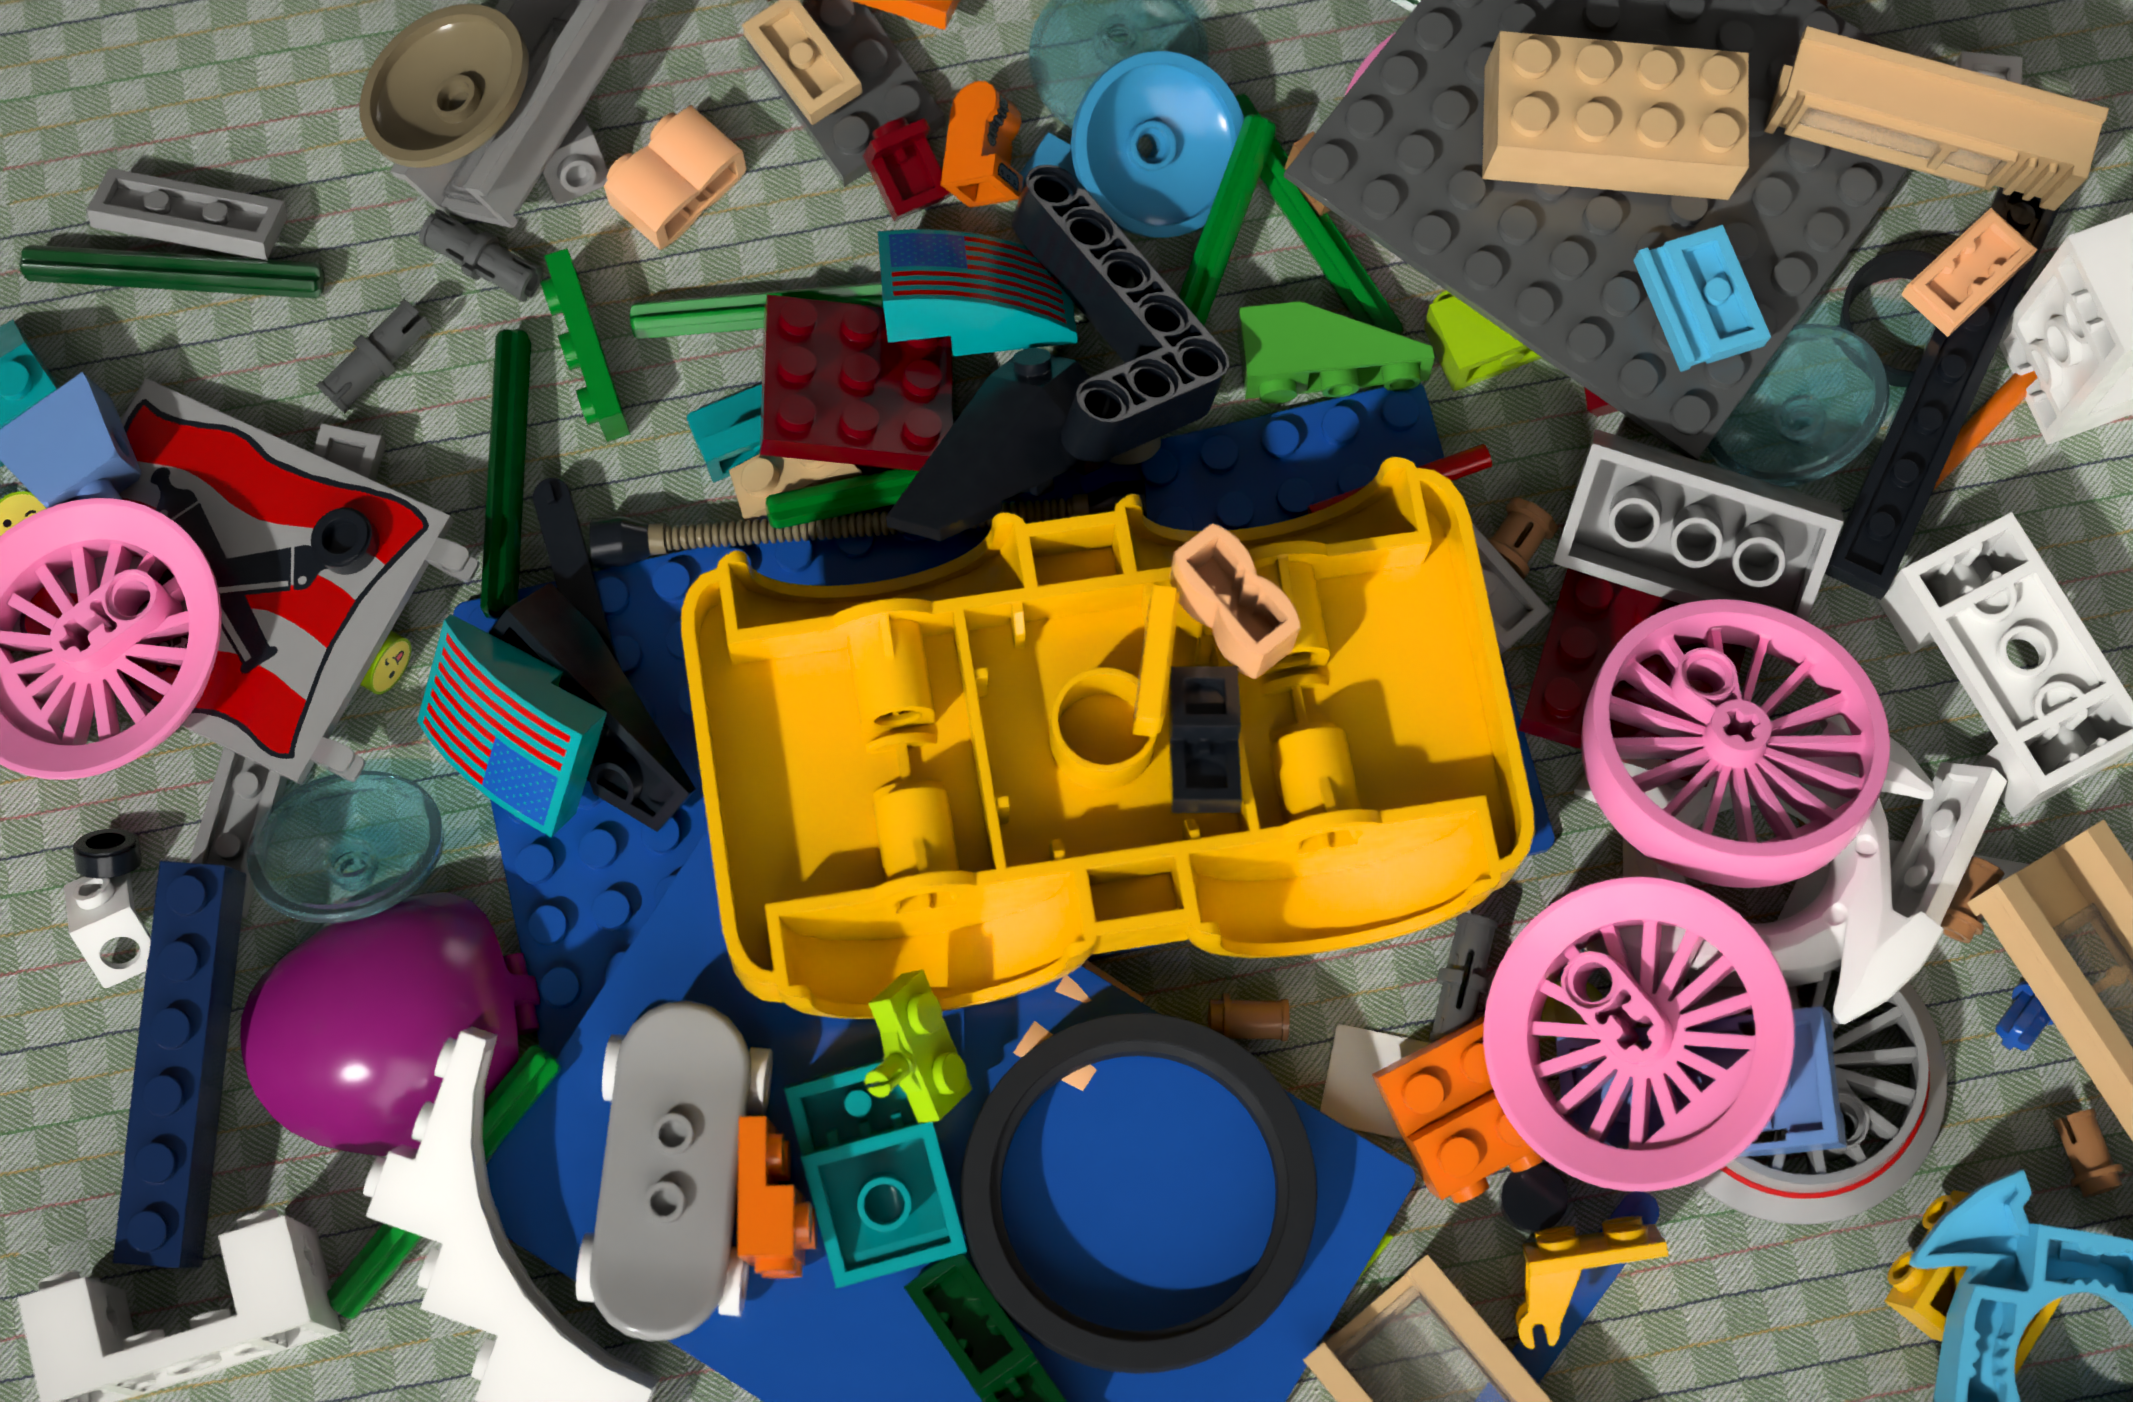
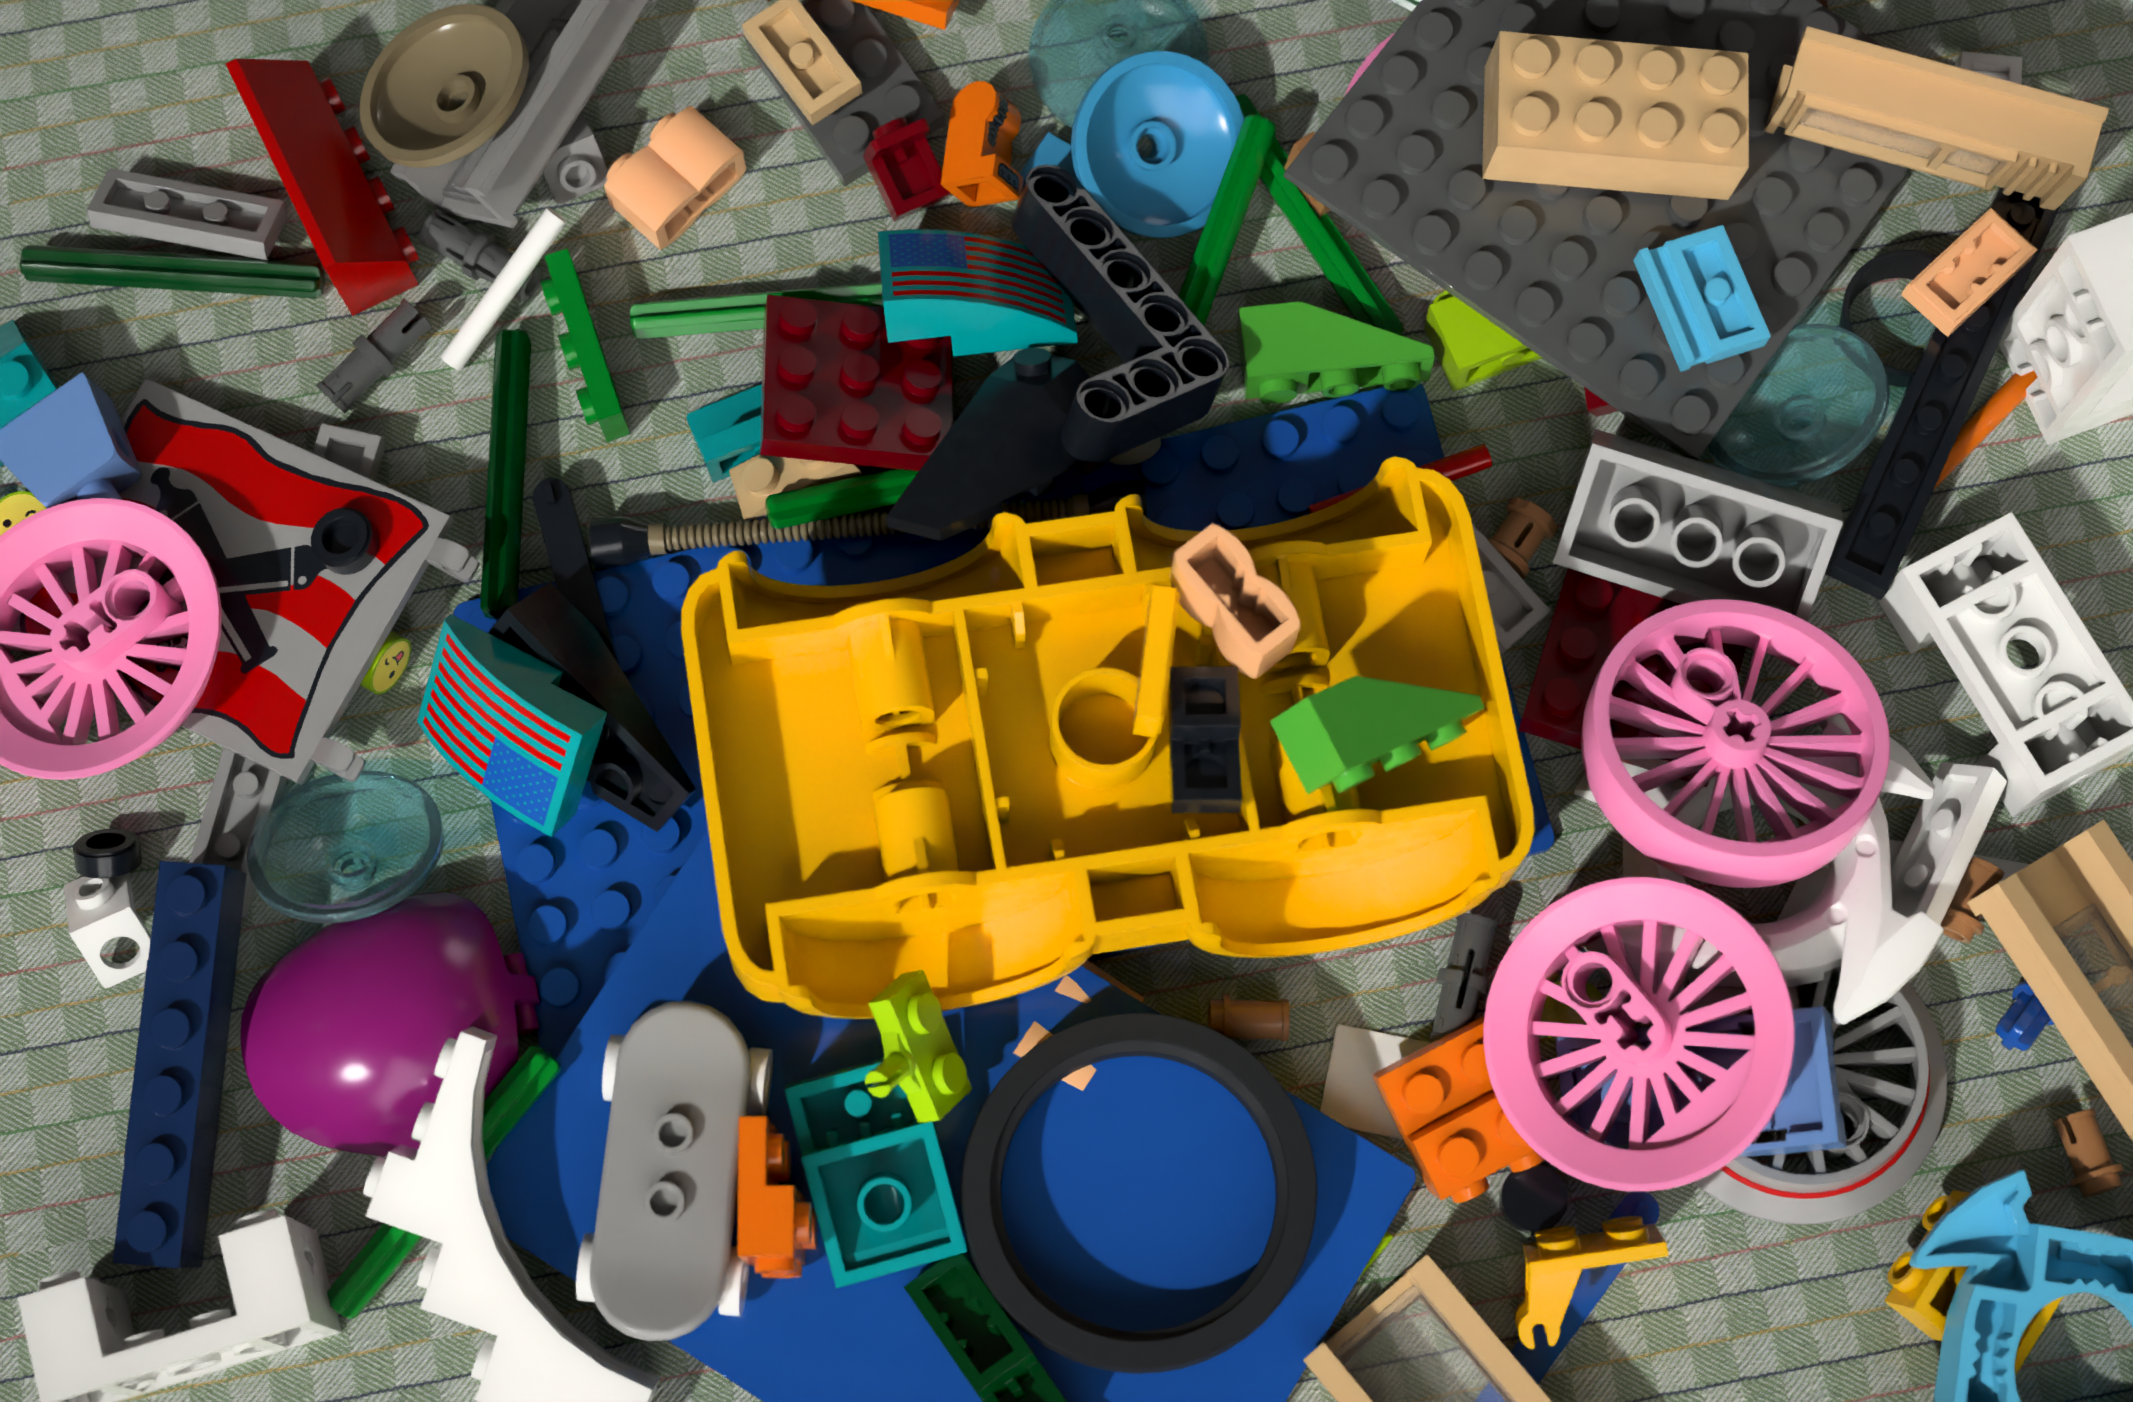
none -> red slope [225,58,420,316]
none -> white bar [440,207,567,371]
none -> bright green slope [1270,676,1485,794]

